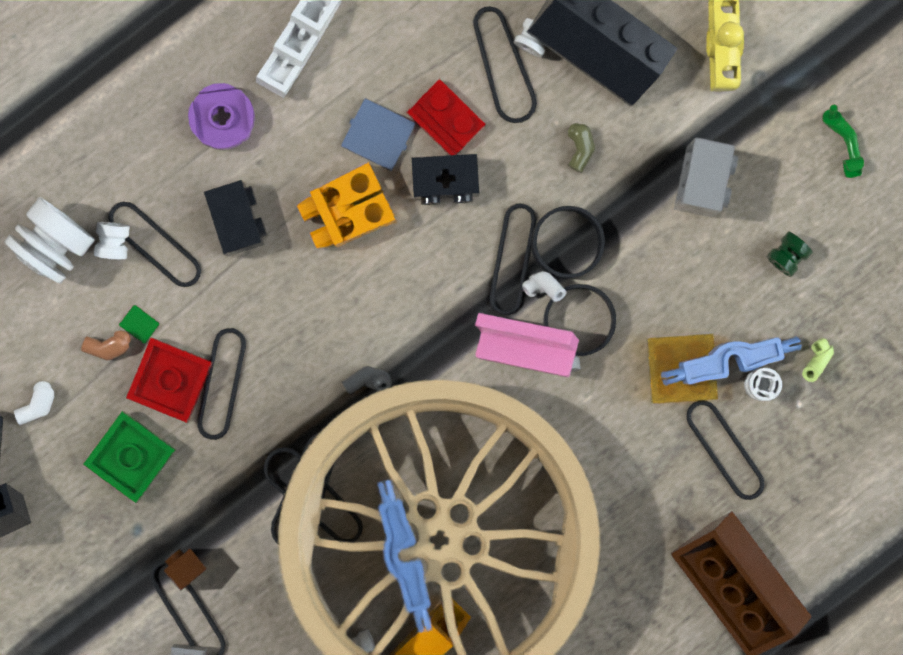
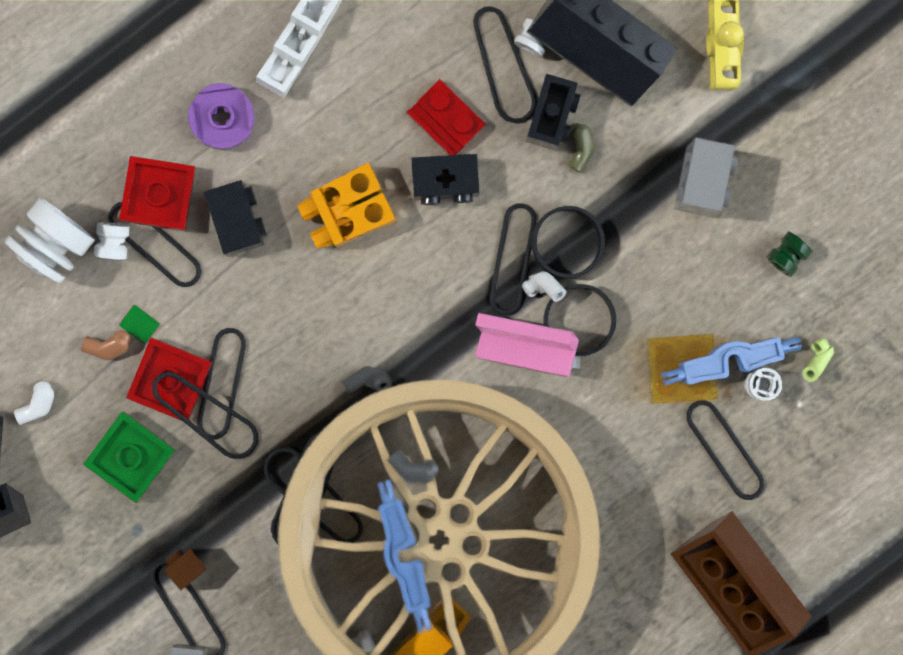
sand blue piece [341,98,416,171] -> none
green piece [822,104,864,178] -> none
none -> red plate [119,156,196,232]
none -> black piece [152,372,258,459]
none -> dark grey arm [387,449,439,484]
none -> black brick [526,73,581,151]

